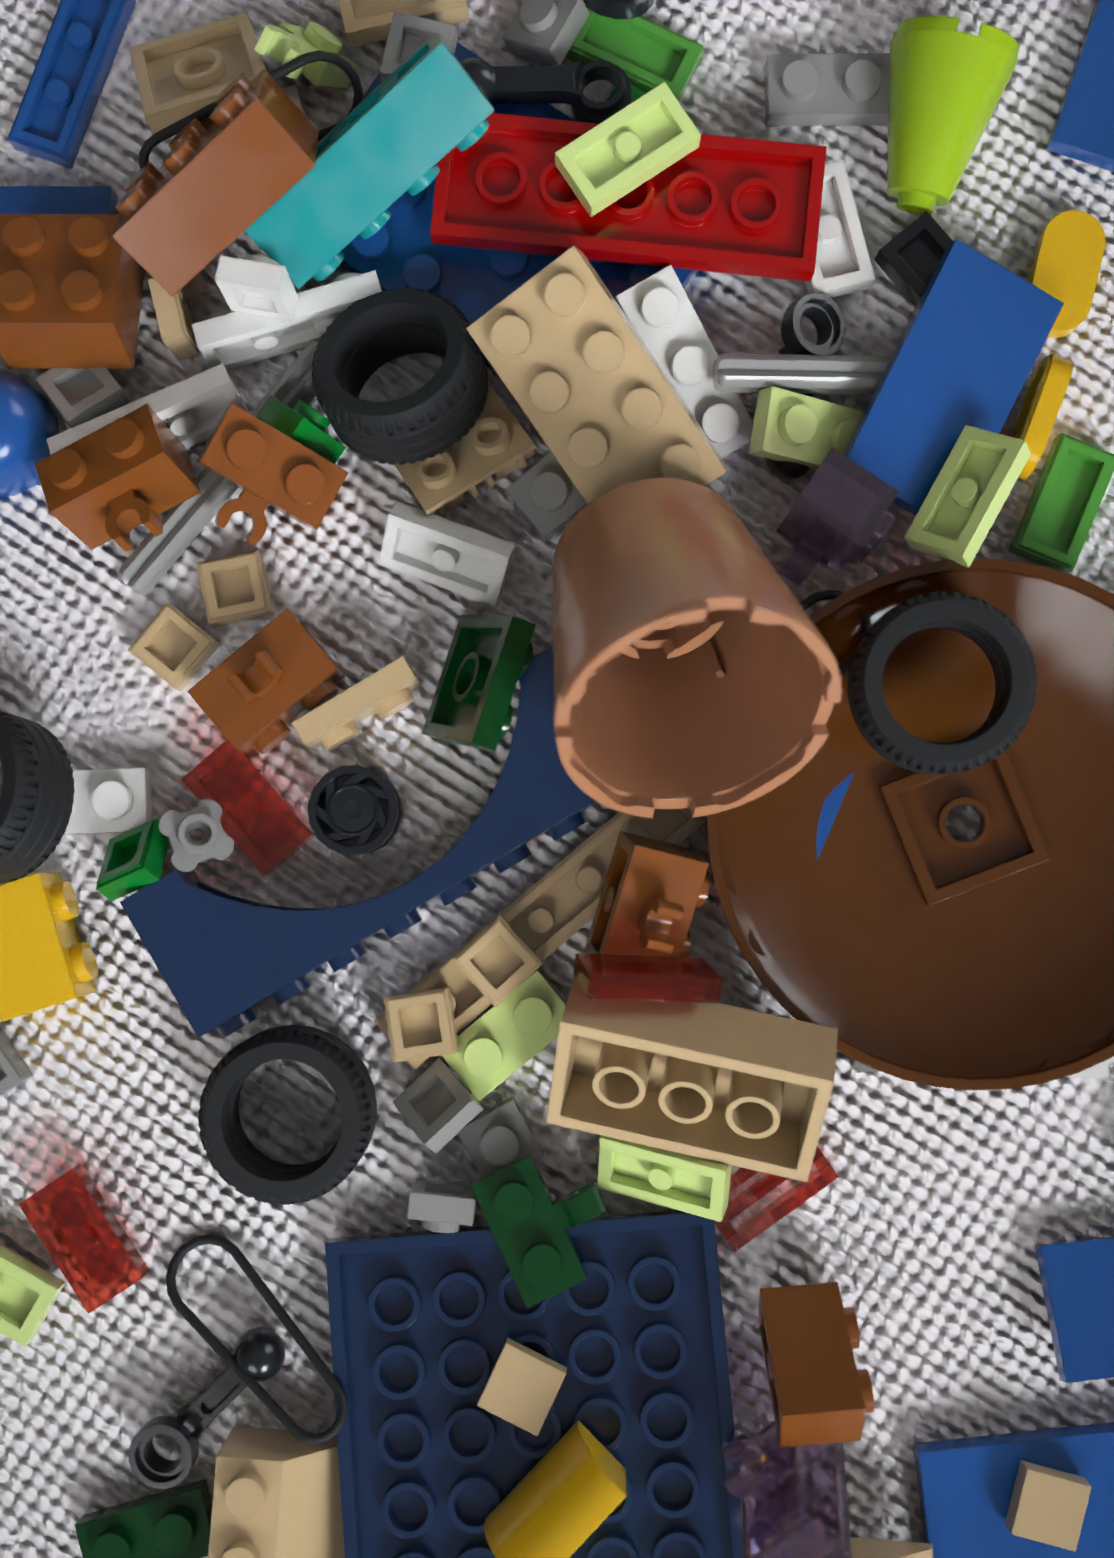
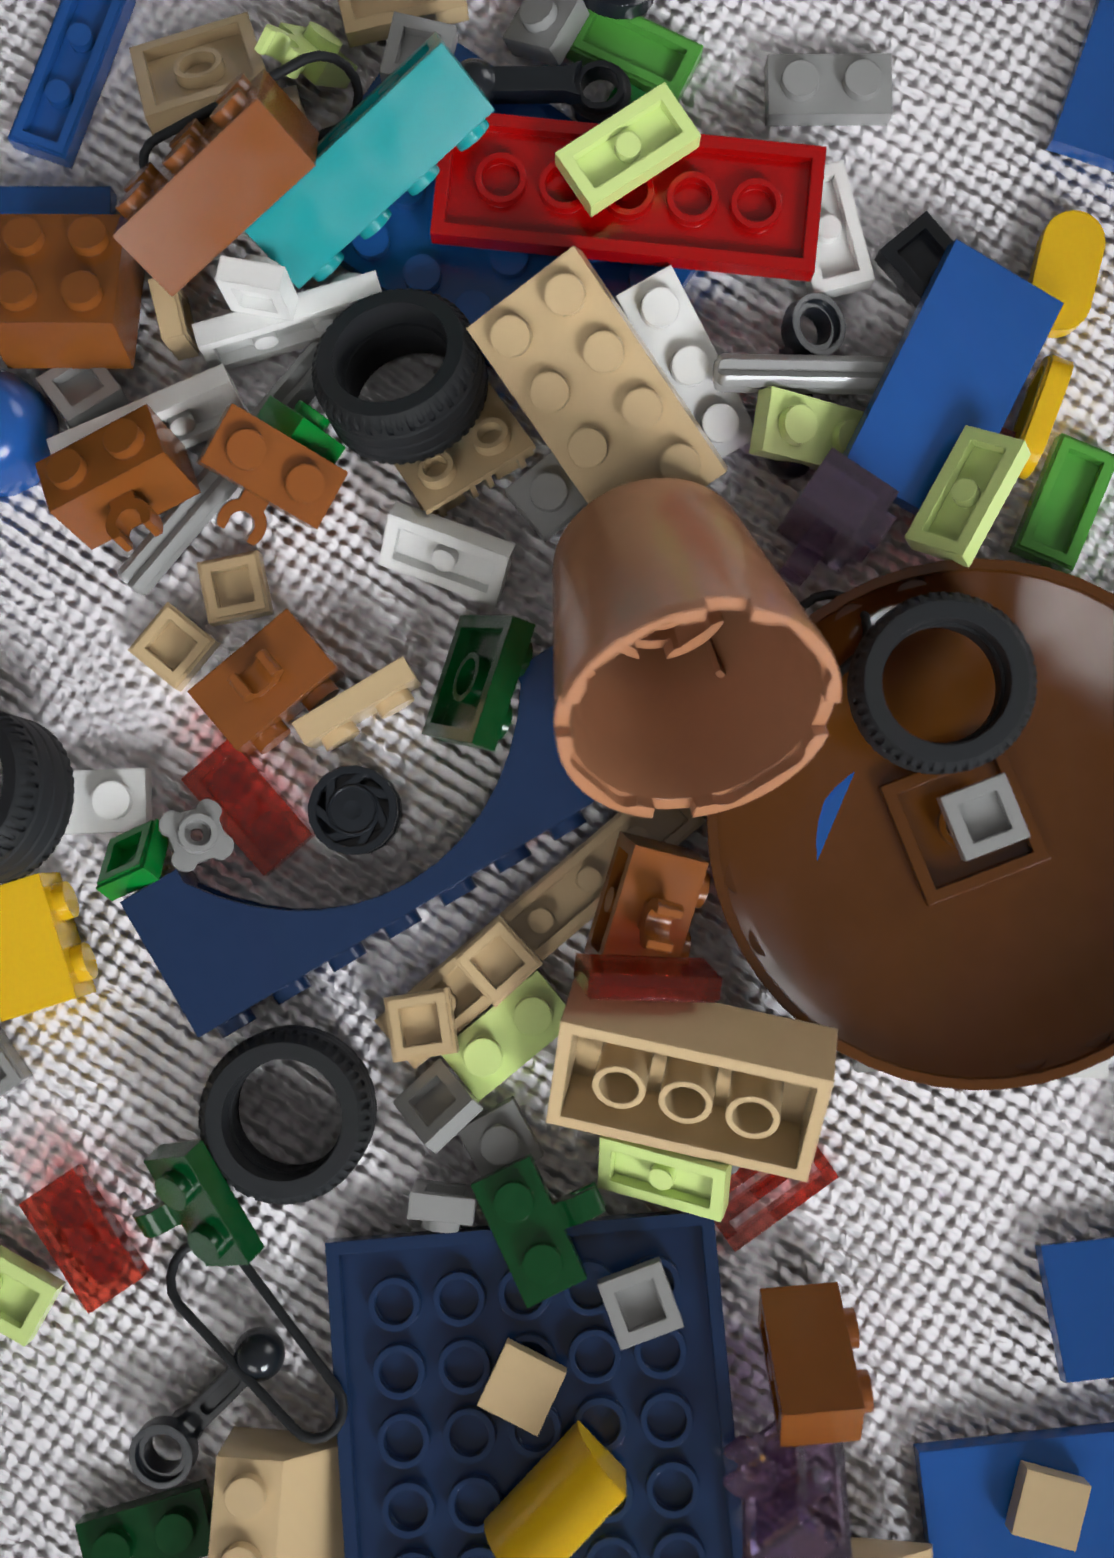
lime cone [887,16,1020,215] -> none
none -> dark green plate [132,1140,265,1267]
none -> light grey plate [597,1256,684,1350]
none -> light grey plate [936,773,1031,861]

